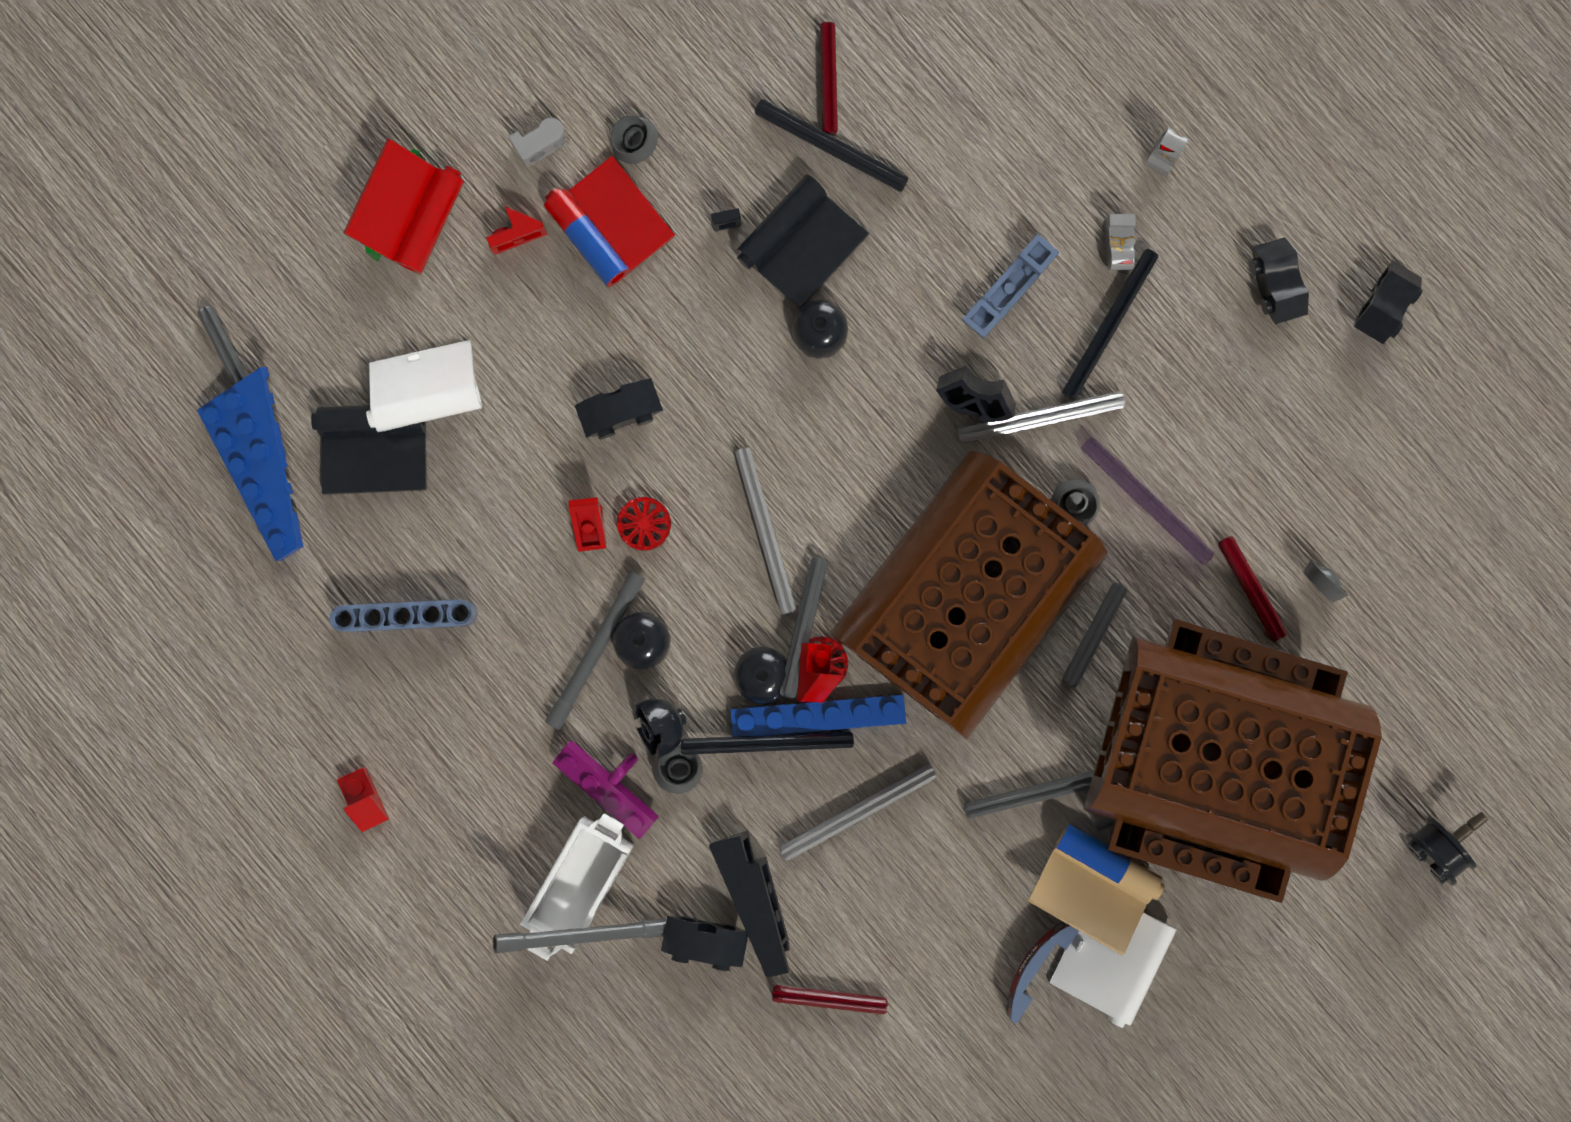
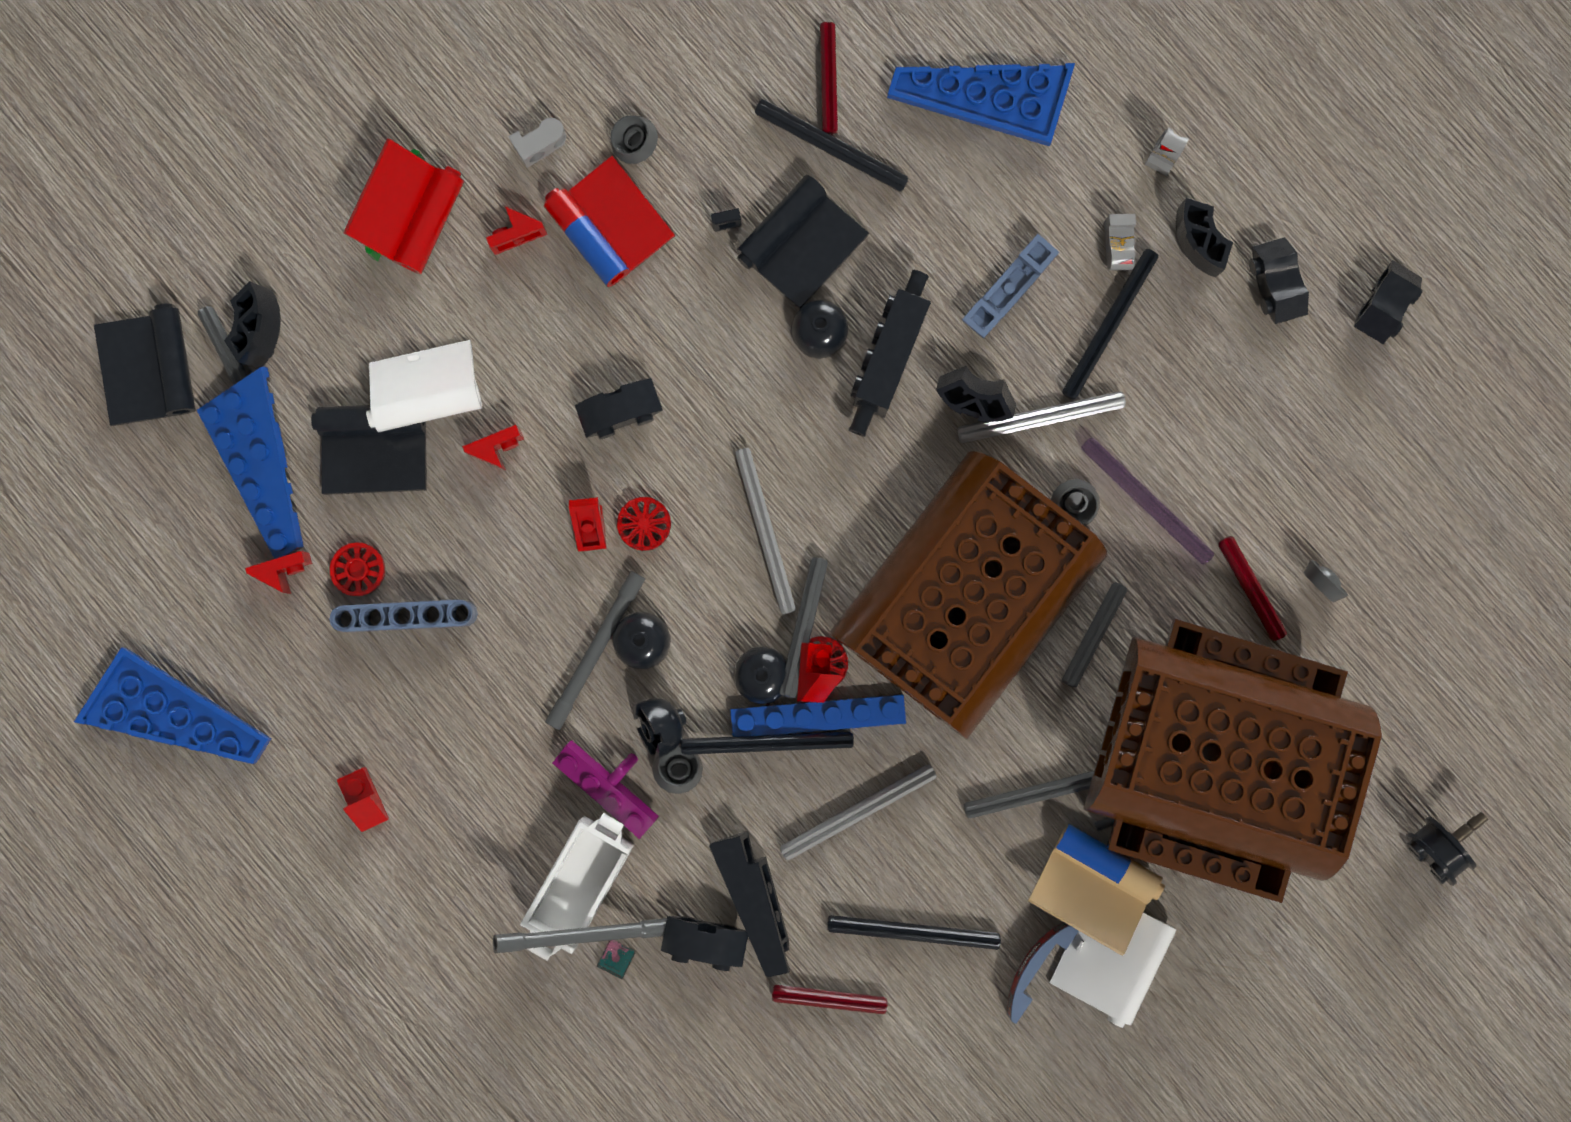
none -> blue wing [74,647,272,764]
none -> black door [94,303,196,426]
none -> black brick [224,281,281,368]
none -> red slope [245,551,313,594]
none -> red wheel [330,542,385,597]
none -> red slope [462,425,524,470]
none -> clear smoke tile [596,940,636,979]
none -> black axle [827,915,1001,950]
none -> black brick [848,270,931,437]
none -> blue wing [887,63,1075,147]
none -> black brick [1176,198,1233,278]

